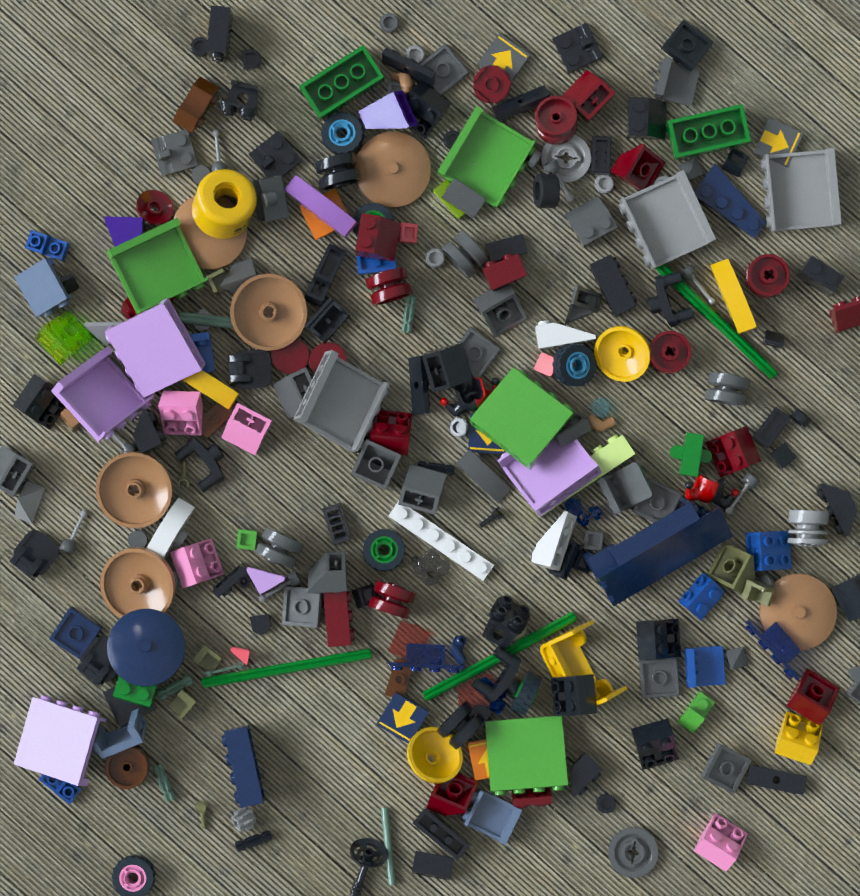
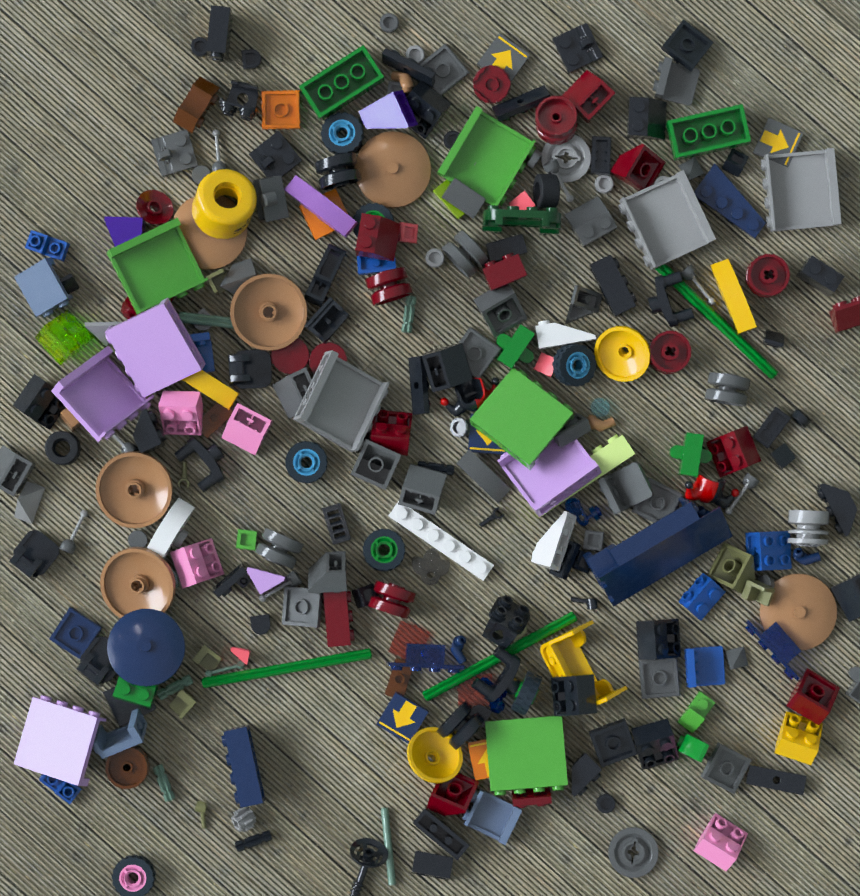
none -> black tyre [45,431,81,466]
none -> orange tile [262,90,301,130]
none -> black wheel [285,441,328,483]
none -> dark green plate [482,205,561,235]
none -> green piece [496,324,535,370]
none -> coral slope [509,191,536,210]
none -> black hand [570,597,597,610]
none -> black hinge [588,718,637,767]
none -> green slope [676,733,709,762]
none -> dark blue arm [792,548,821,566]

